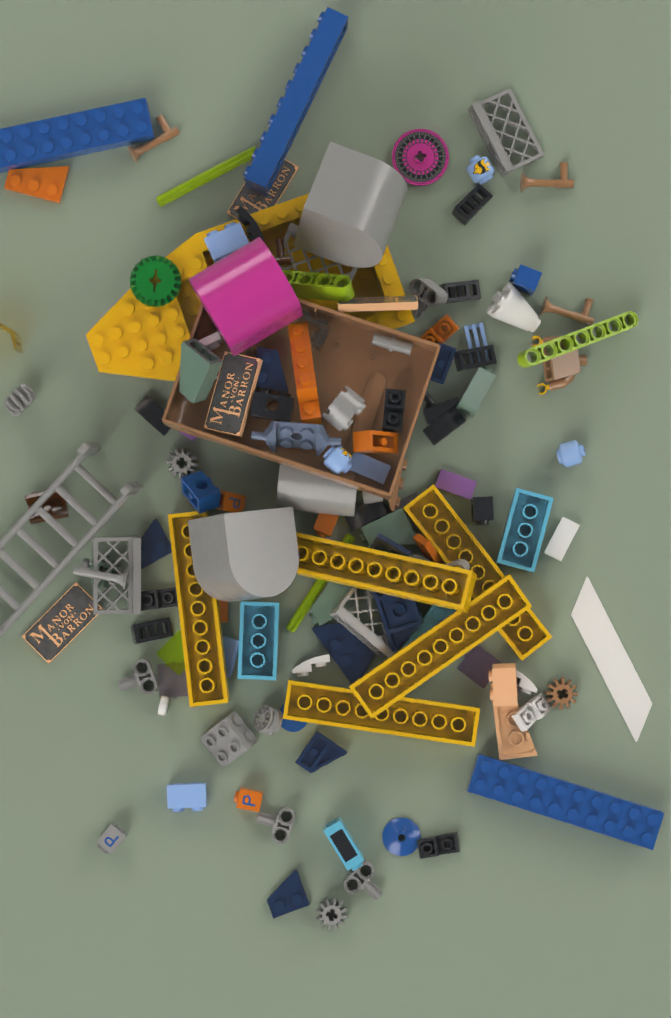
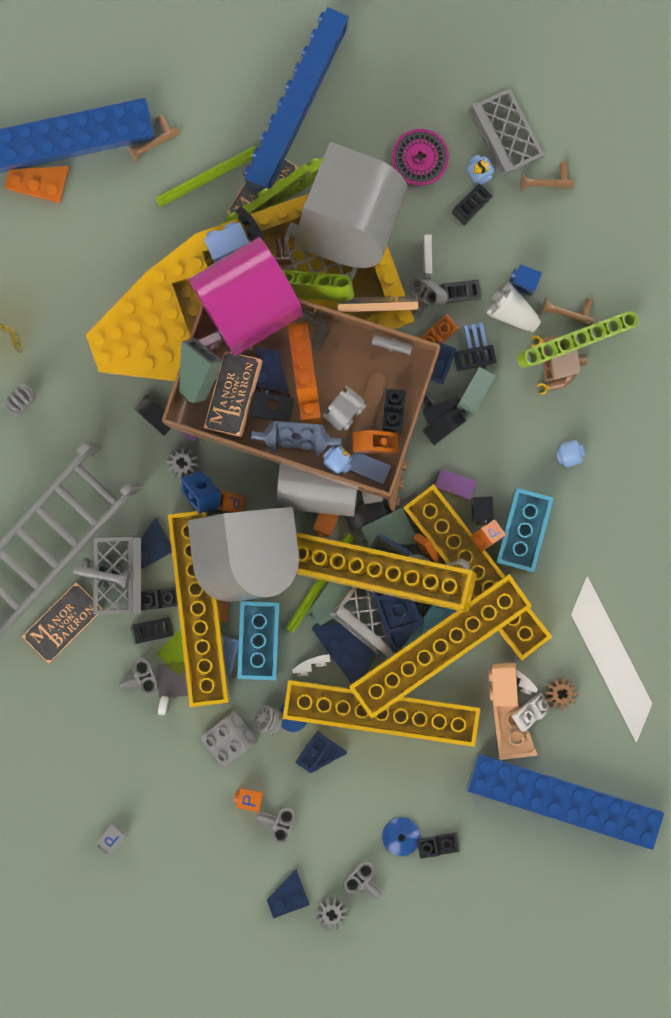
reddish brown bracket [25,491,69,524] -> none
green gear [130,255,181,307] -> none
light blue brick [167,782,207,812] -> none
medium azure brick [323,816,364,871] -> none
piece [457,645,501,689] -> none
white slope [544,517,580,561] -> none
none -> lime wing [220,157,323,225]
none -> white tile [422,234,432,279]
none -> orange brick [470,520,506,552]

